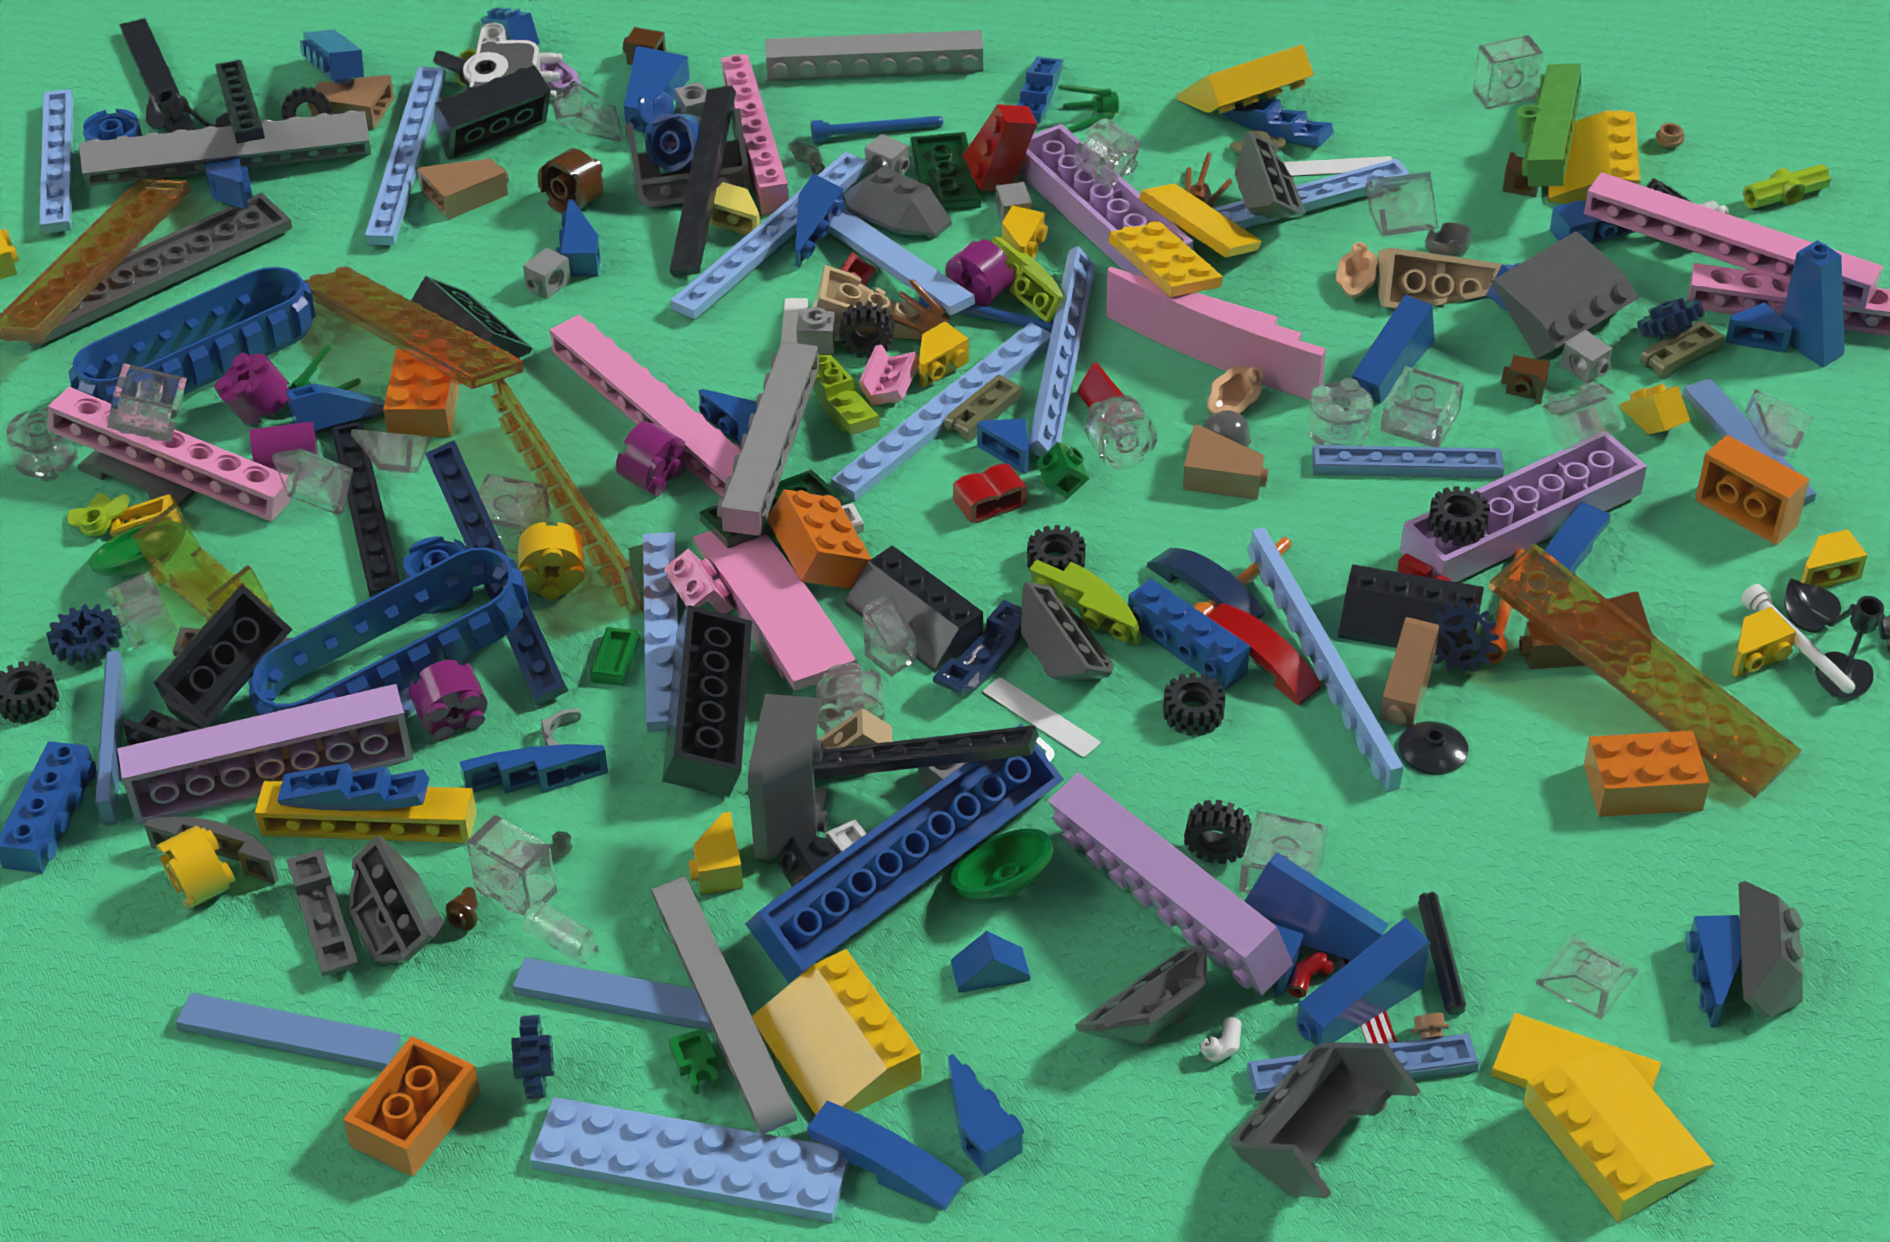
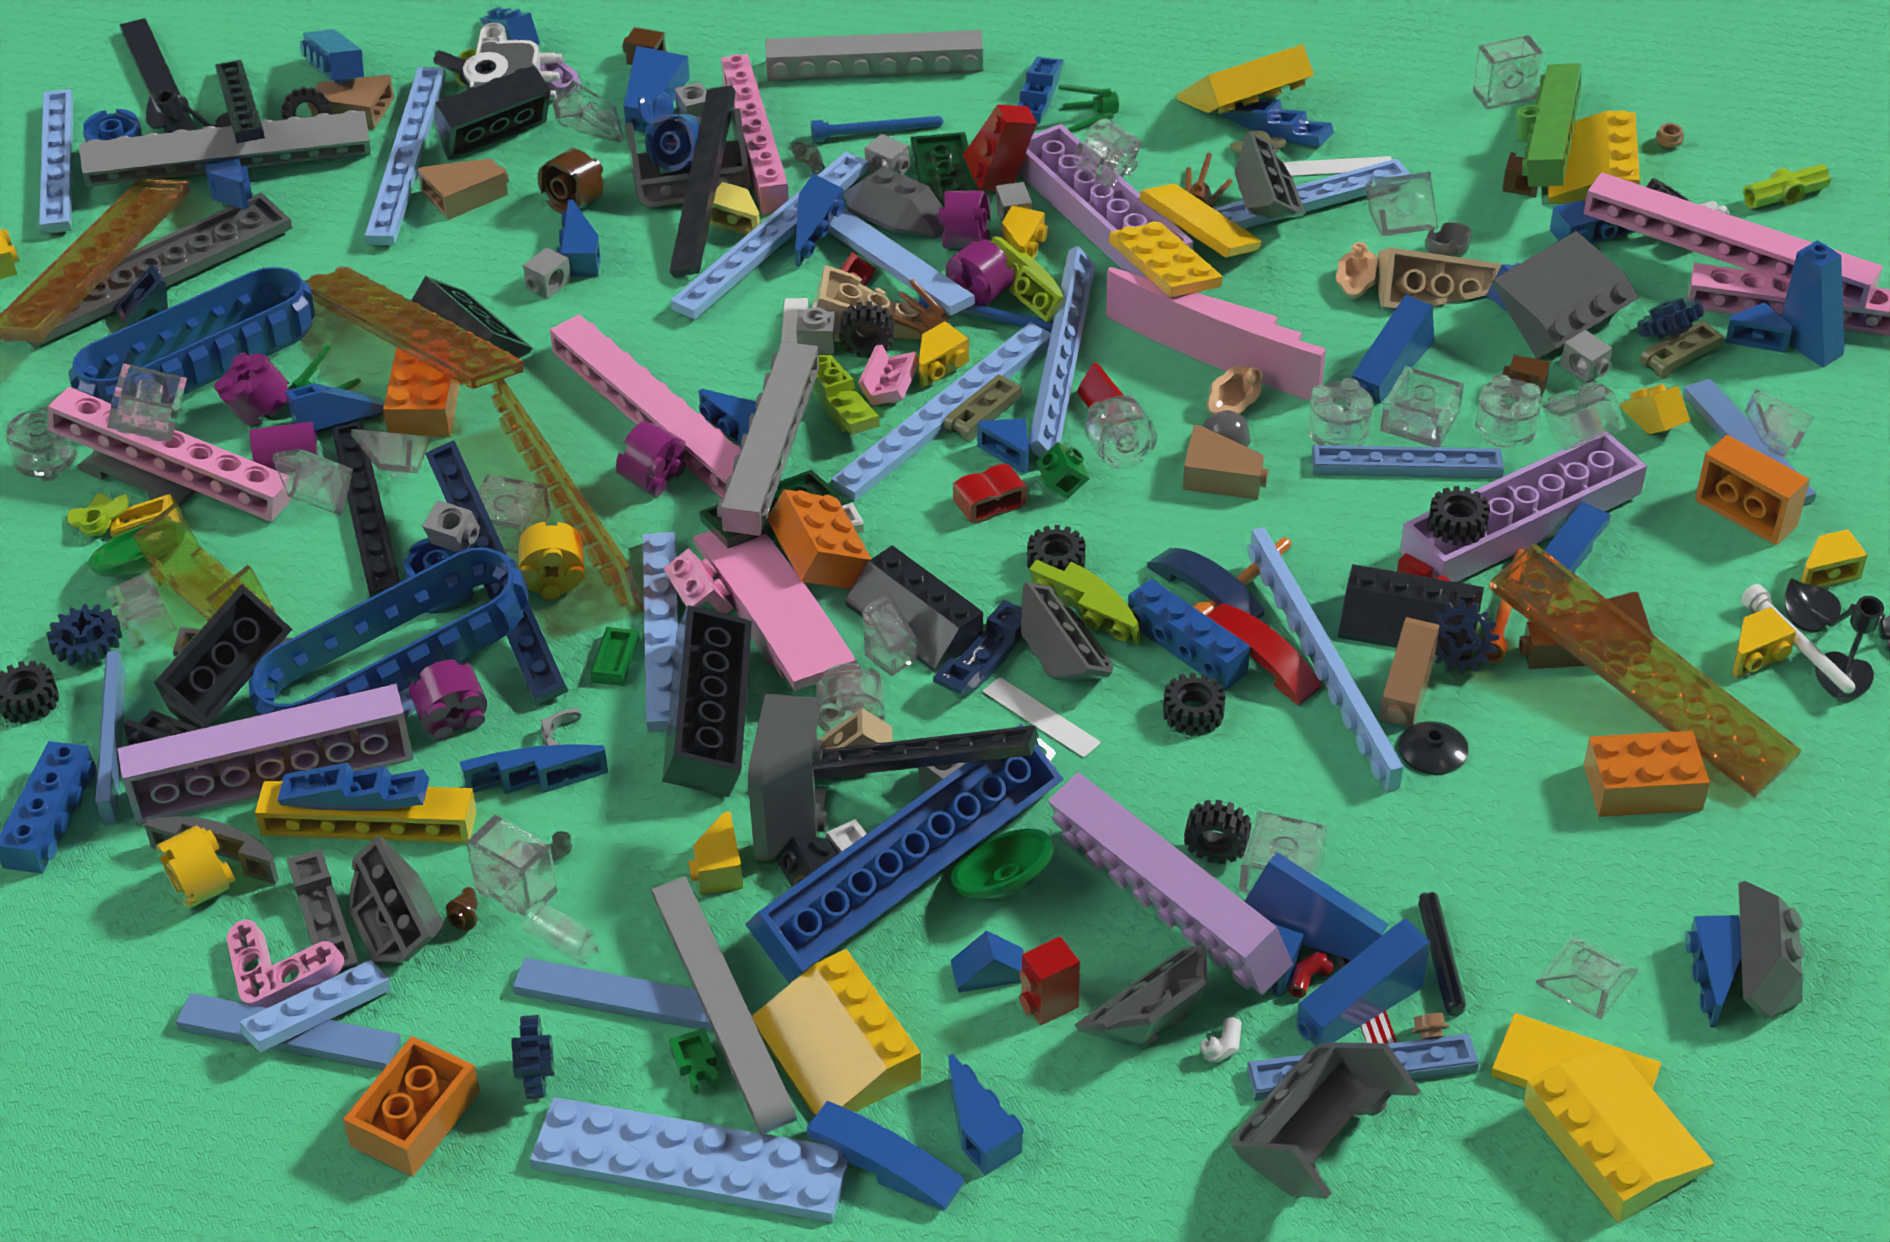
none -> dark blue slope [114,264,168,326]
none -> bright pink beam [227,920,344,1008]
none -> light blue plate [239,960,391,1053]
none -> light grey brick [422,500,480,552]
none -> magenta brick [938,191,991,249]
none -> red brick [1019,936,1080,1026]
none -> clear brick [1475,375,1542,448]

